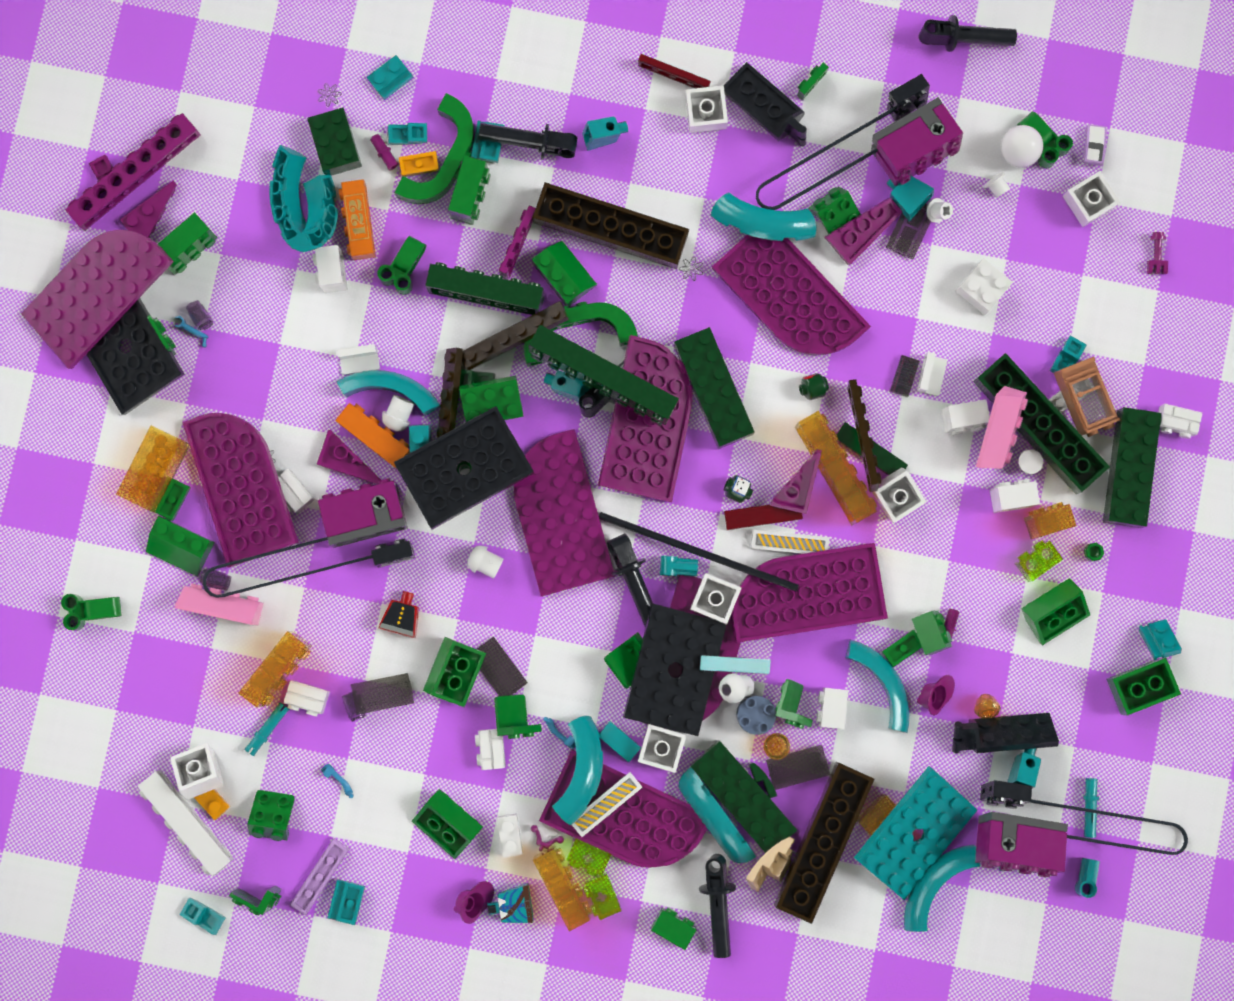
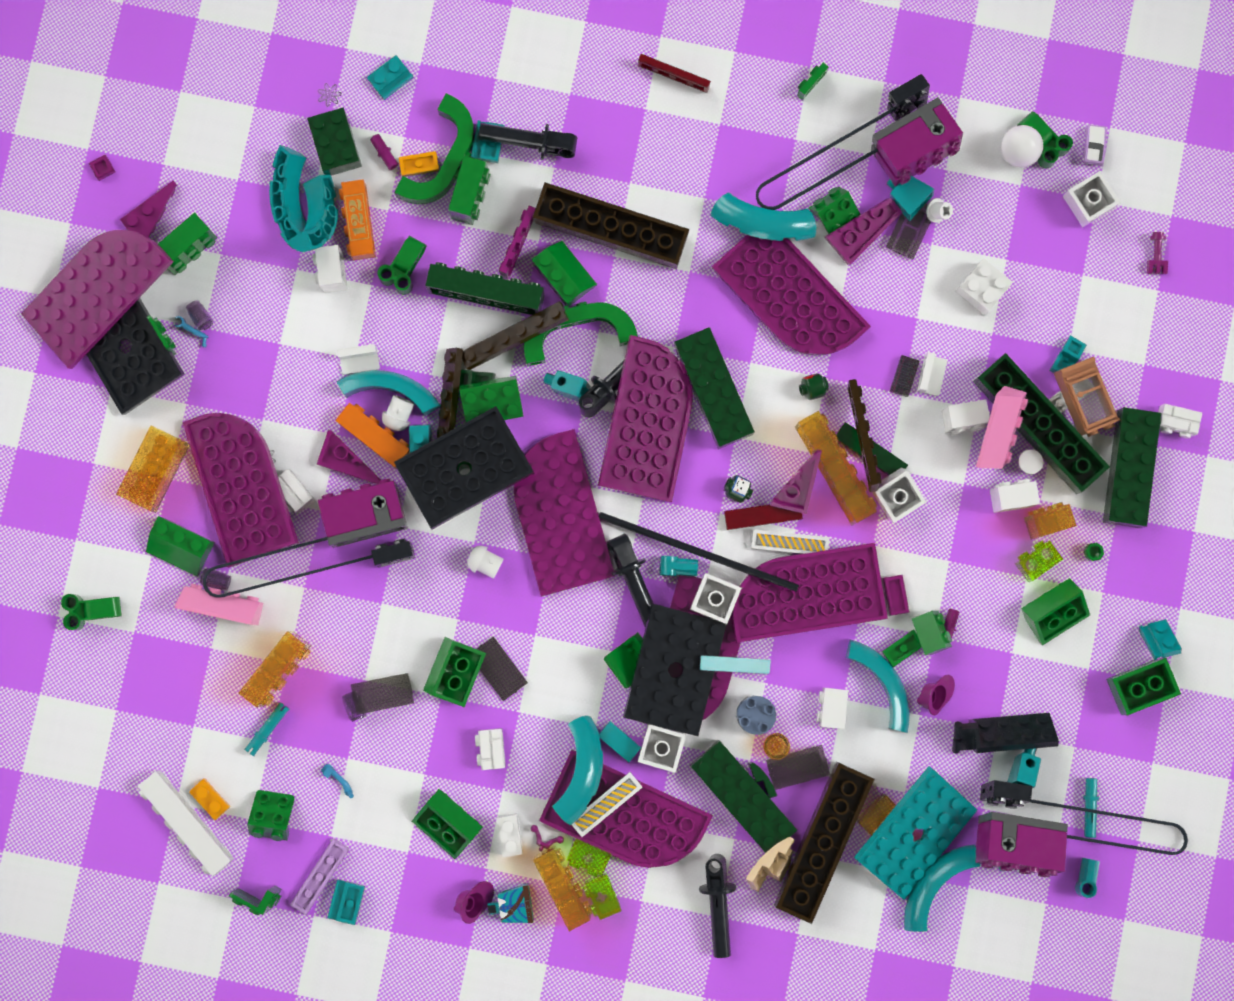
magenta brick [65,113,201,231] -> none
green plate [155,478,191,521] -> none
white brick [170,743,224,800] -> none
teal slope [179,898,226,935] -> none
white brick [284,680,330,717] -> none
torso [378,591,419,638] -> none
teal slope [387,123,427,145] -> none
green bracket [494,694,542,739] -> none
dark green brick [529,325,679,426] -> none
dark azure piece [543,717,576,749] -> none
teal torso [582,116,628,151] -> none
green brick [651,907,697,950] -> none
teal brick [678,767,757,864] -> none
clear plant [679,257,703,281] -> none
white brick [685,86,728,133] -> none
white piece [719,673,754,703] -> none
black hinge [723,62,807,147] -> none
green bracket [776,679,813,729] -> none
black piece [918,15,1017,52] -> none
cone [974,694,1001,719] -> none
white piece [984,172,1010,197] -> none
none -> magenta tile [883,575,910,616]

